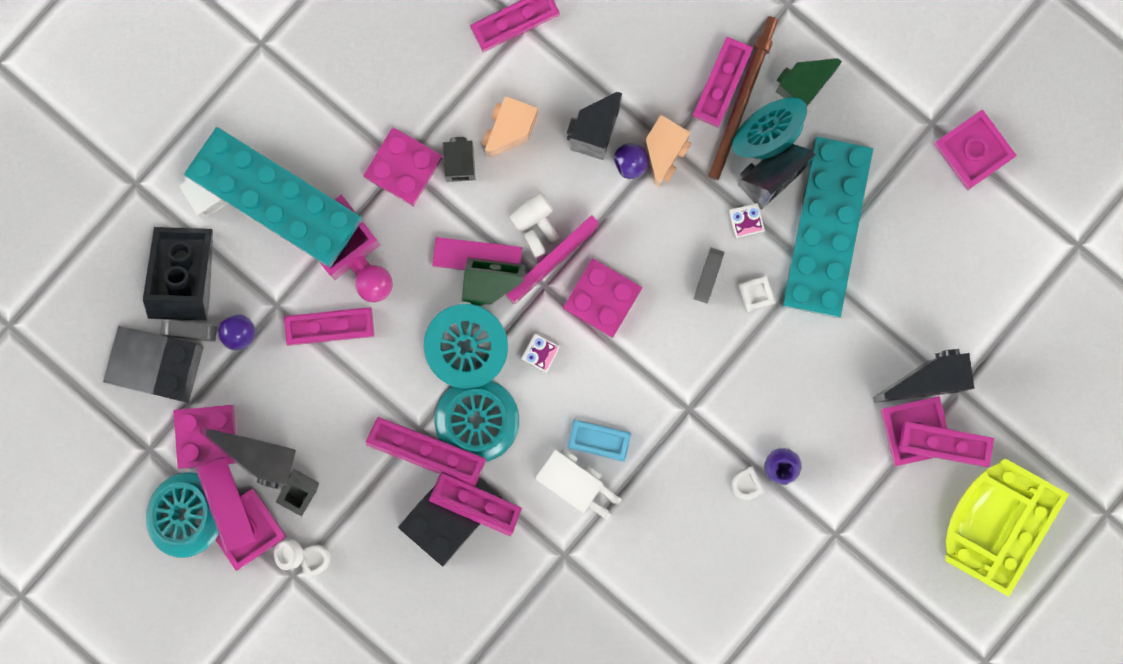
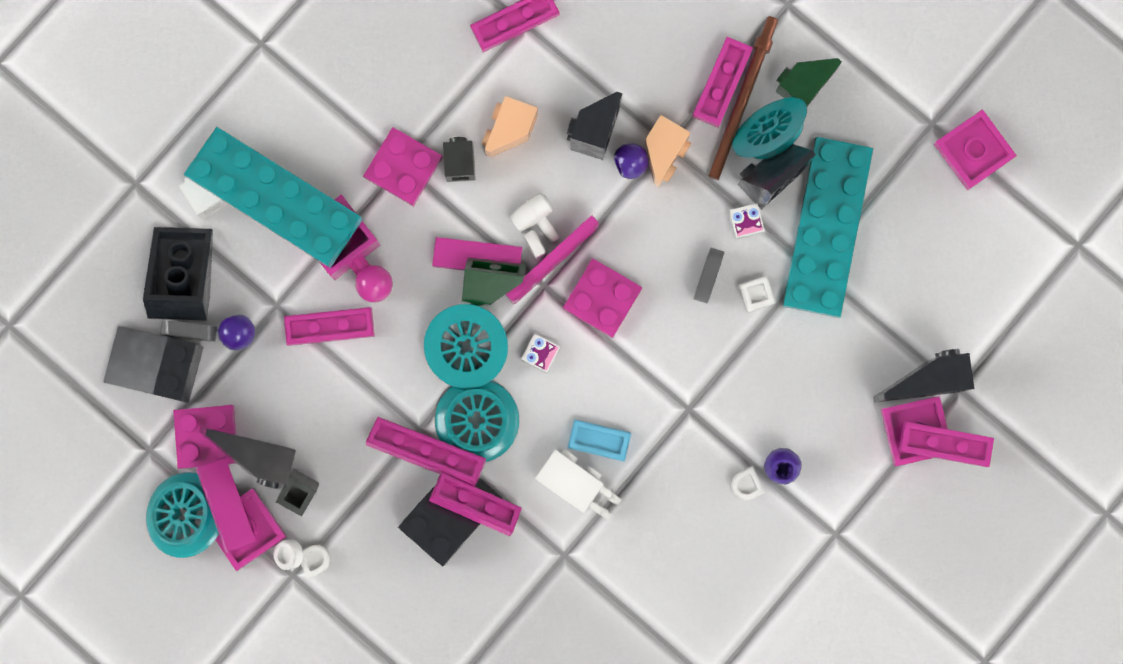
neon yellow slope [945,458,1069,597] -> none

